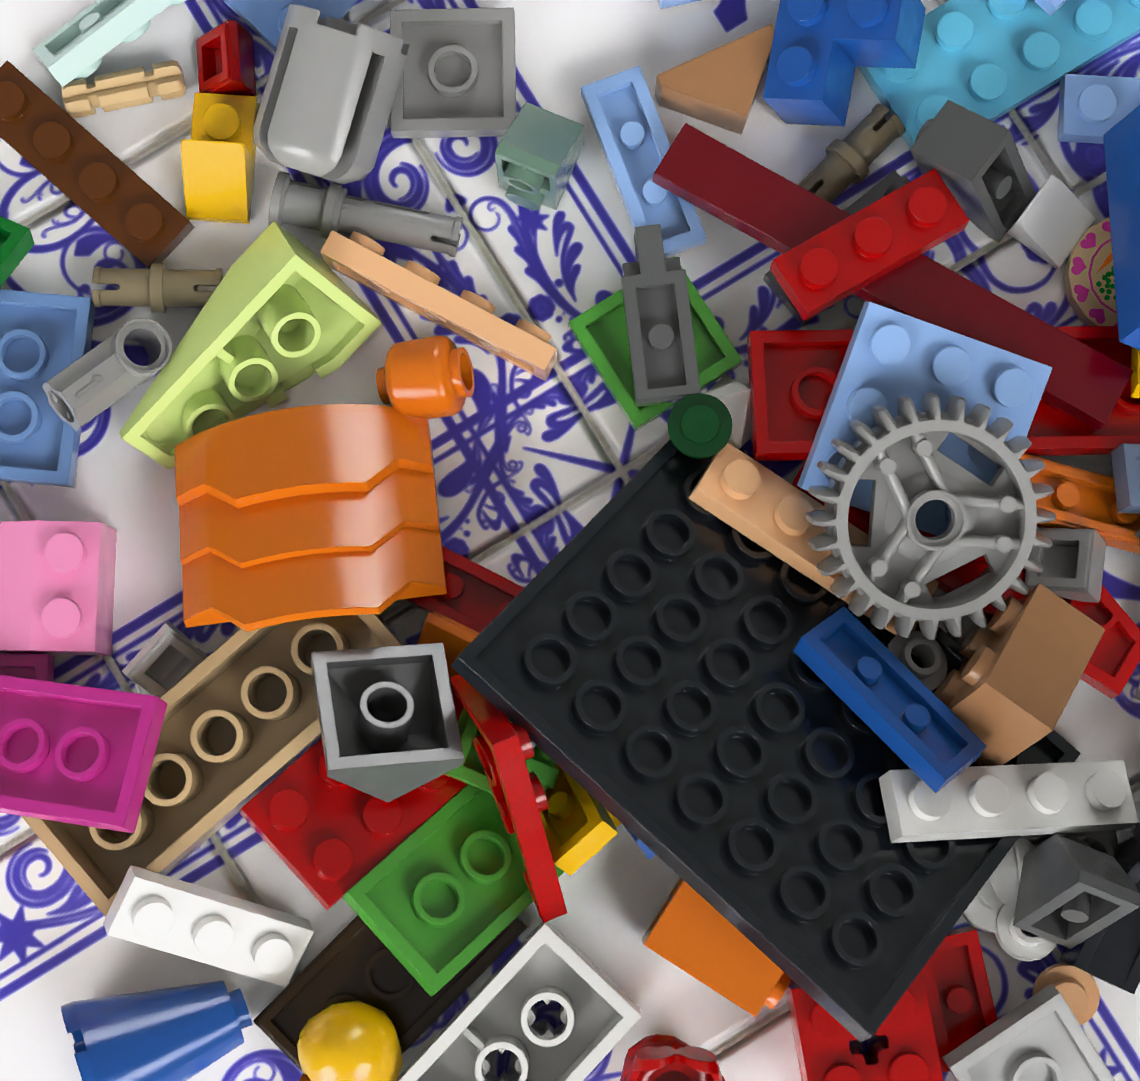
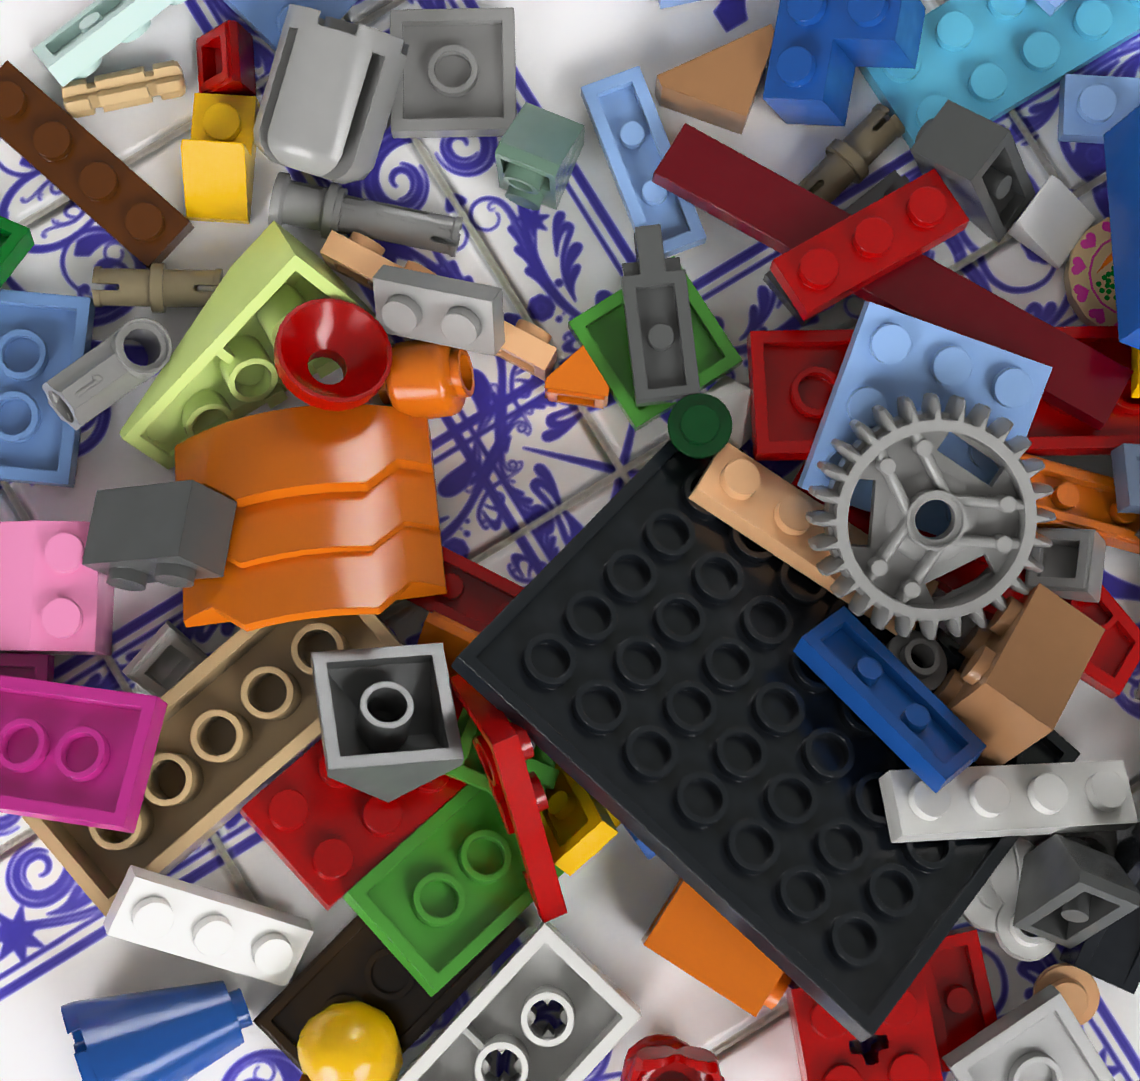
none -> dark grey brick [82,480,237,591]
none -> red piece [274,298,392,411]
none -> light grey plate [372,265,505,356]
none -> orange slope [544,345,609,409]

